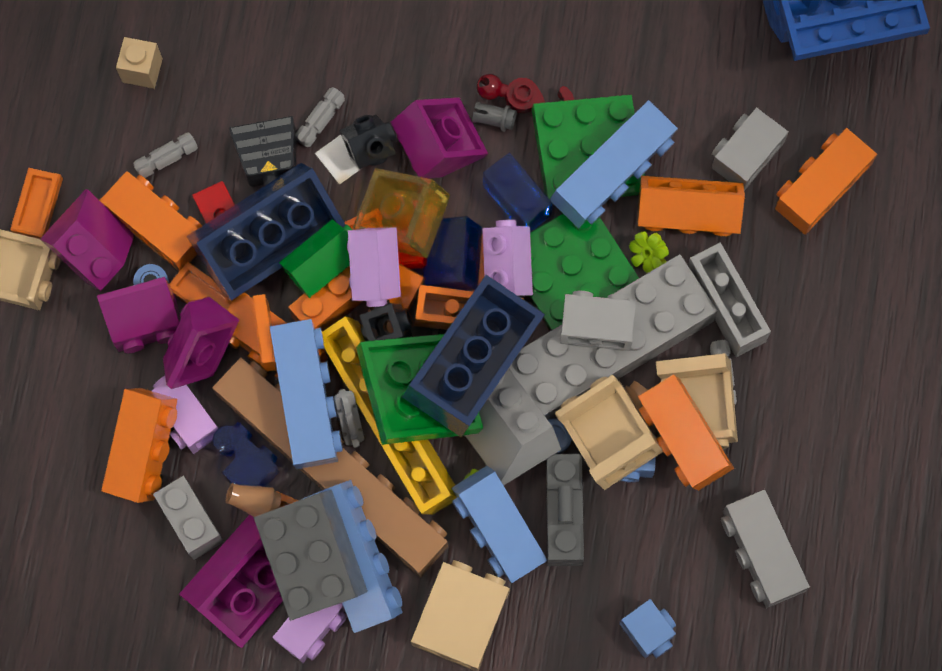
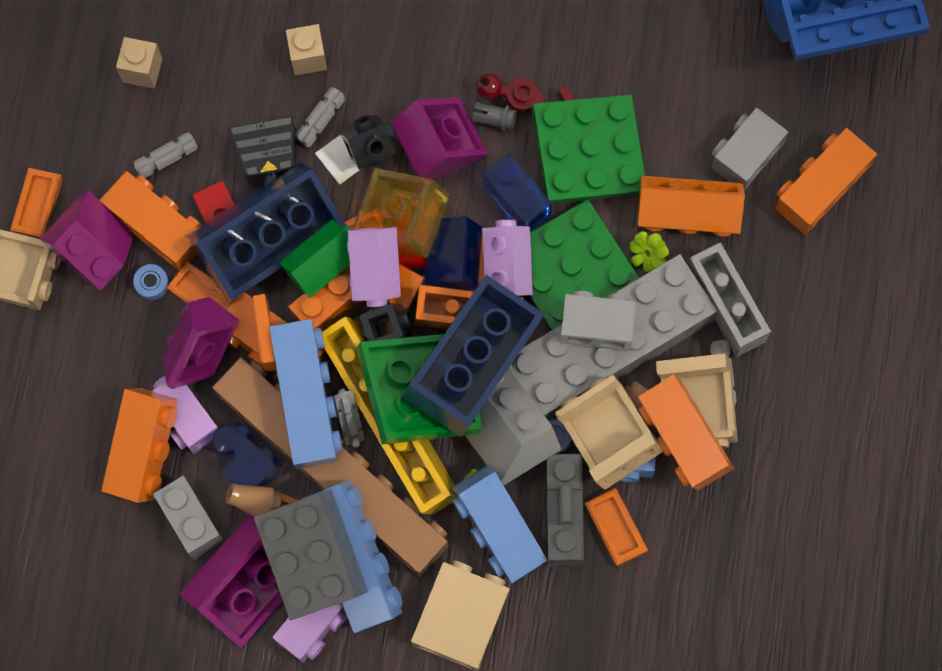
magenta slope [97,277,181,353] -> none
medium blue brick [550,100,678,229] -> none
medium blue brick [620,599,676,659] -> none
light grey brick [721,490,810,608] -> none
none -> tan brick [286,24,327,76]
none -> orange tile [584,488,648,567]

